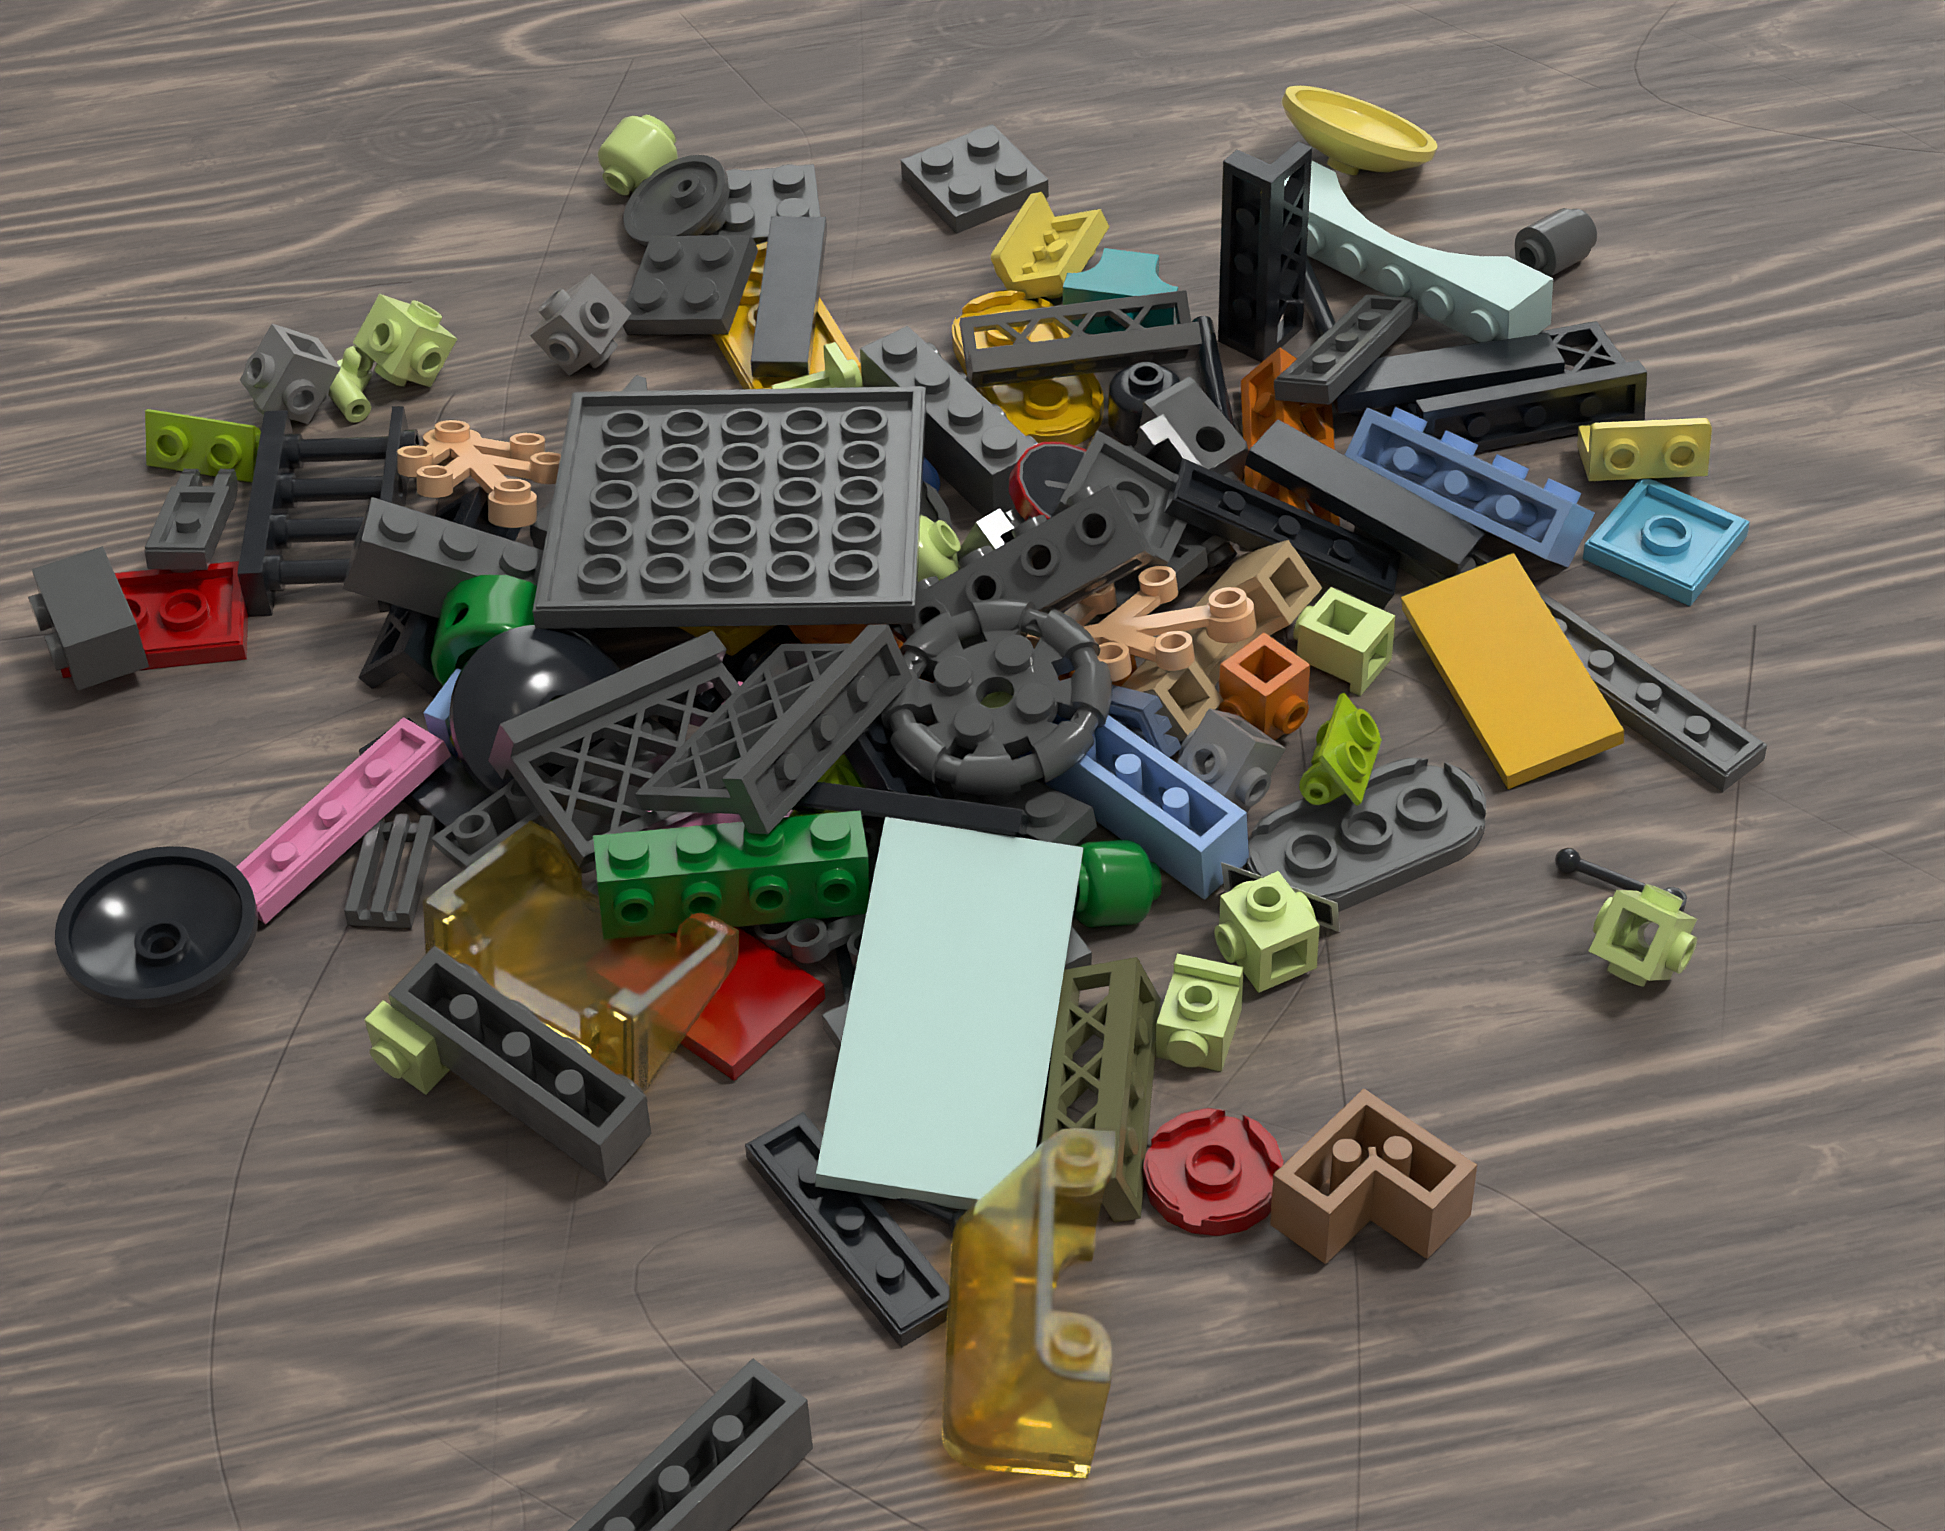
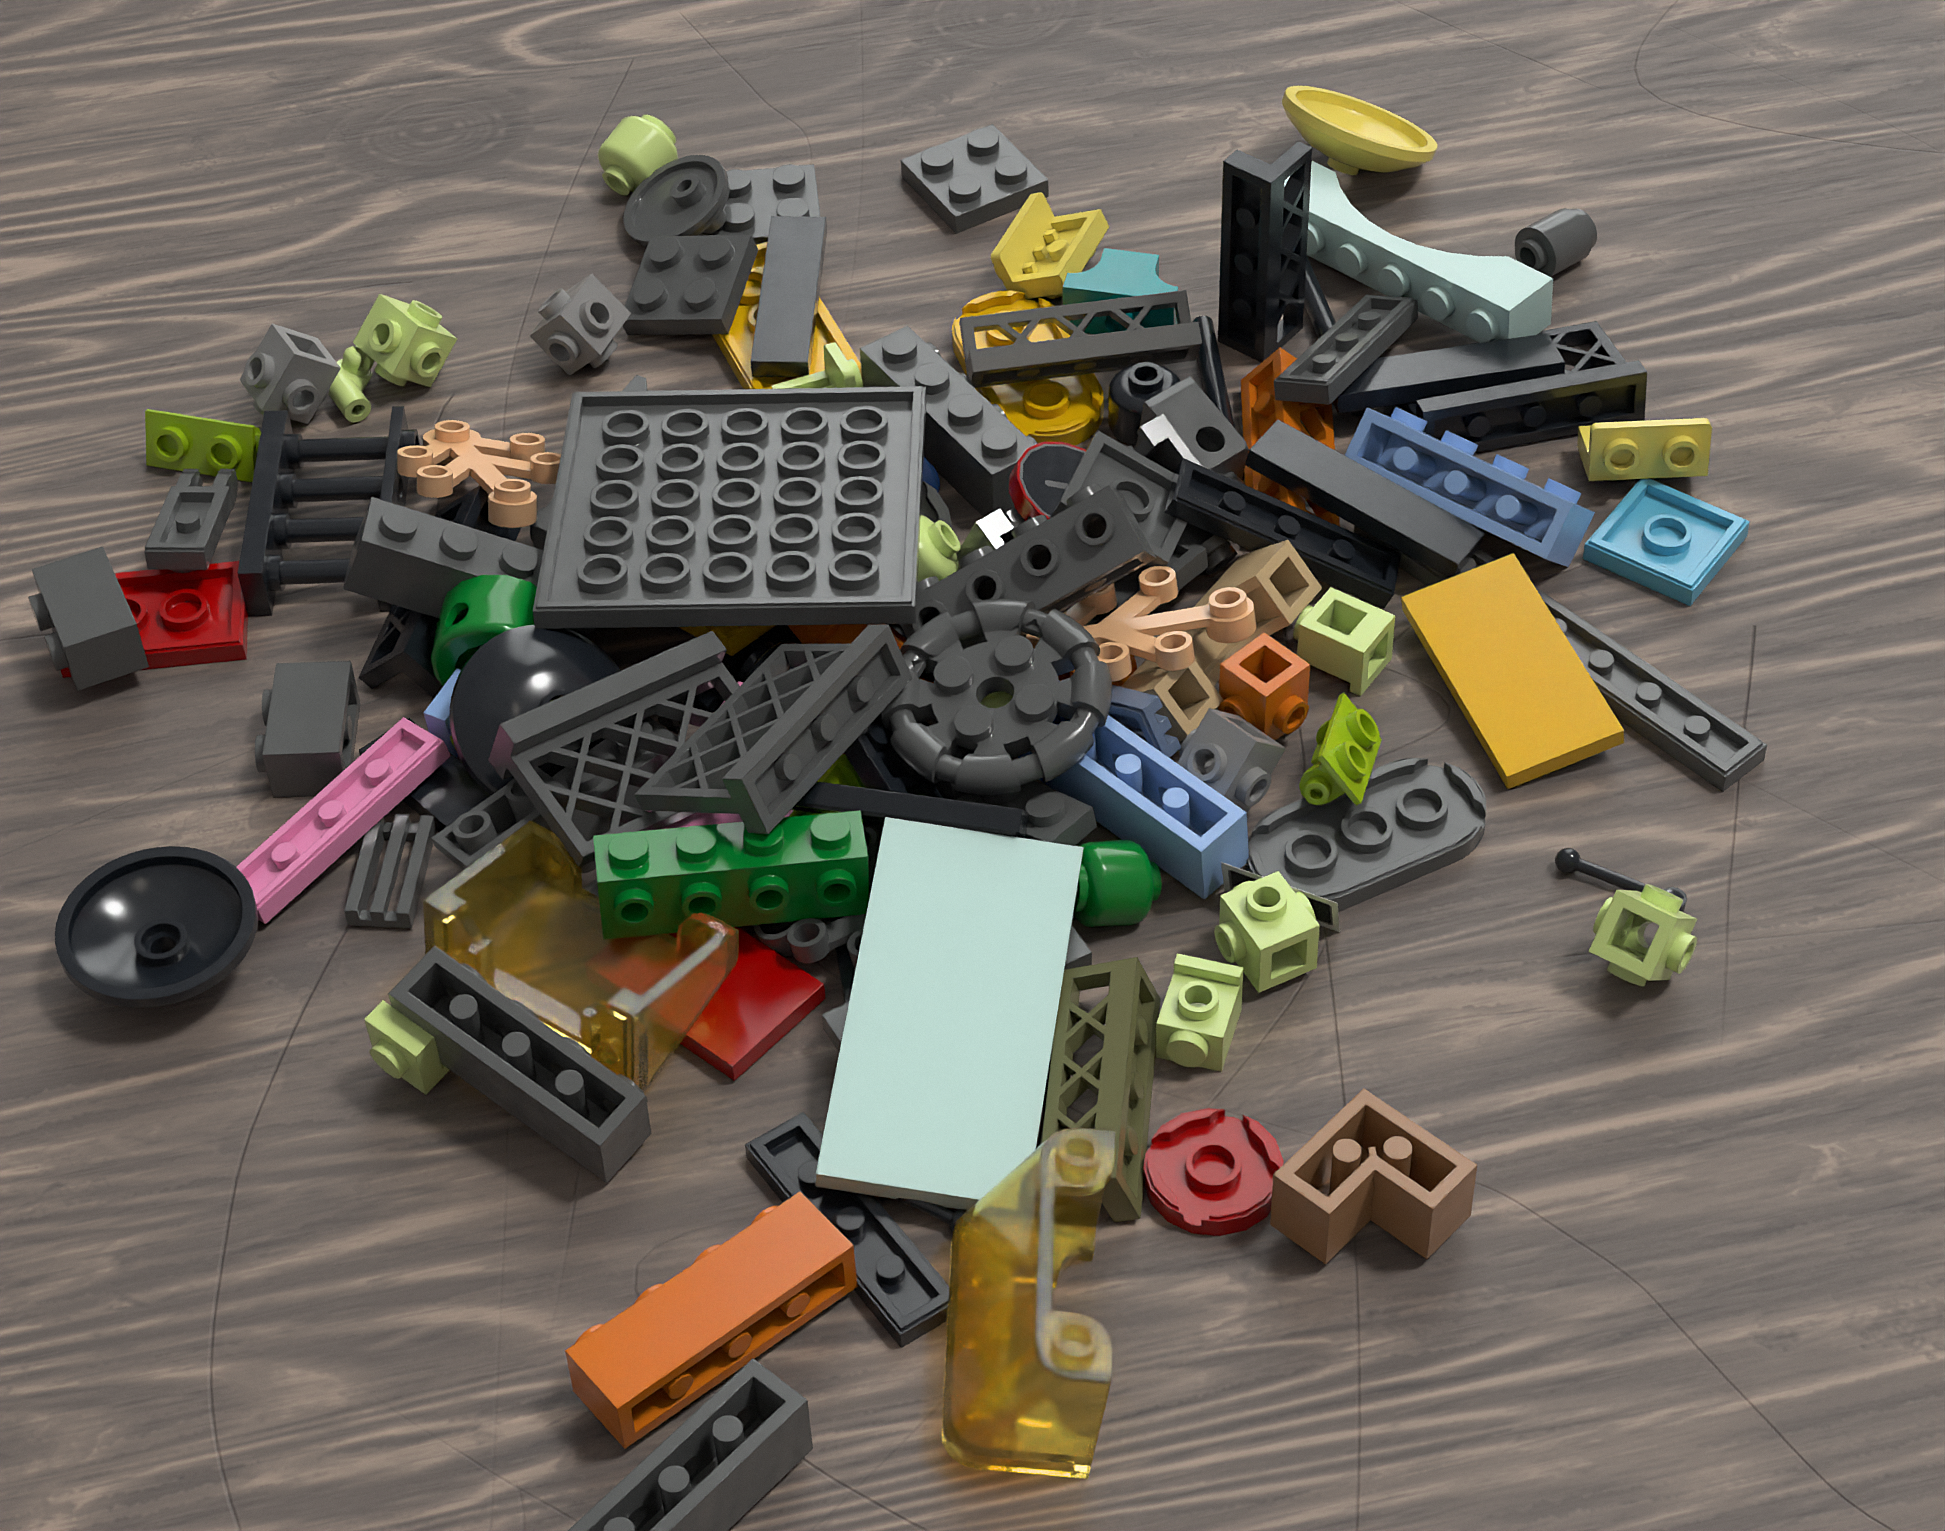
none -> dark grey brick [255,661,360,798]
none -> orange brick [565,1192,857,1449]

